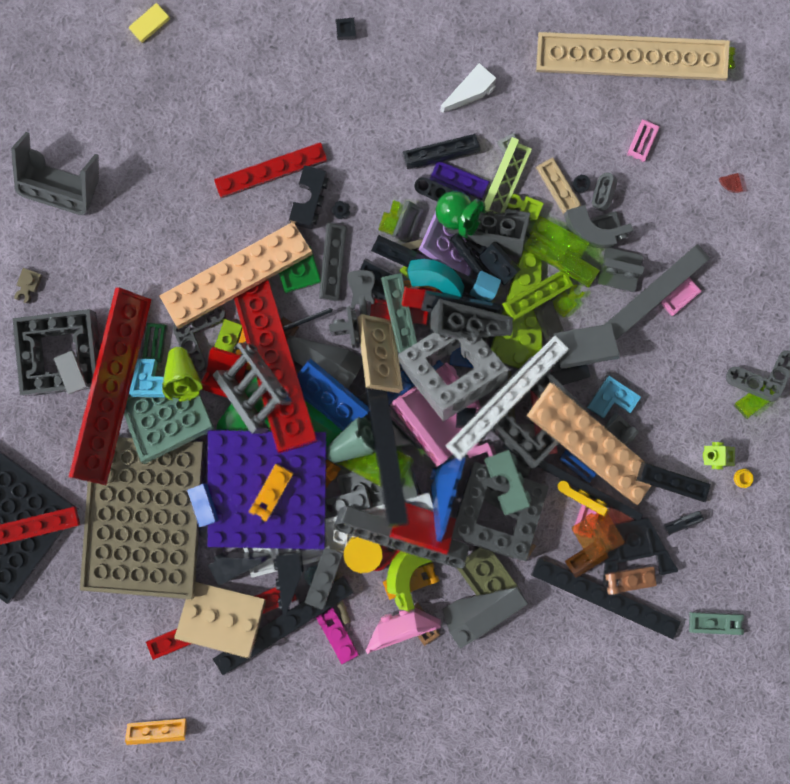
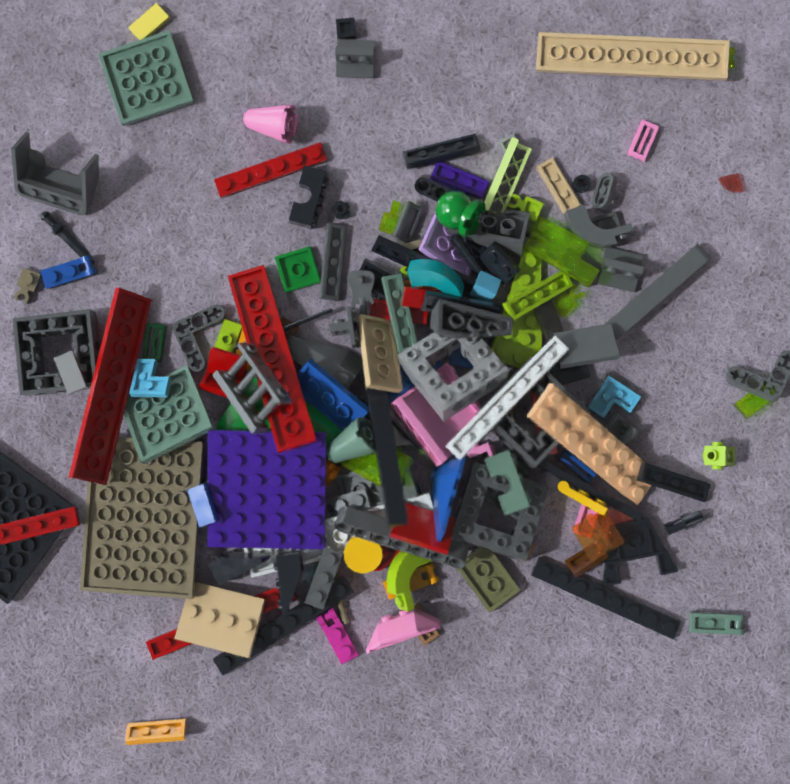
light nougat plate [160,223,312,329] -> none
lime cone [162,347,202,401] -> none
light orange plate [249,463,293,521] -> none
white slope [441,63,496,113] -> none
dark grey wedge [442,587,528,649] -> none
black plate [456,408,476,428] -> none
nougat plate [605,566,657,594] -> none
bright pink tile [660,277,701,316] -> none
yellow plate [733,469,754,488] -> none
none -> black sword [40,211,94,264]
none -> blue plate [40,255,97,289]
none -> sand green plate [98,30,194,126]
none -> bright pink cone [243,104,298,144]
none -> dark grey bracket [335,39,375,78]

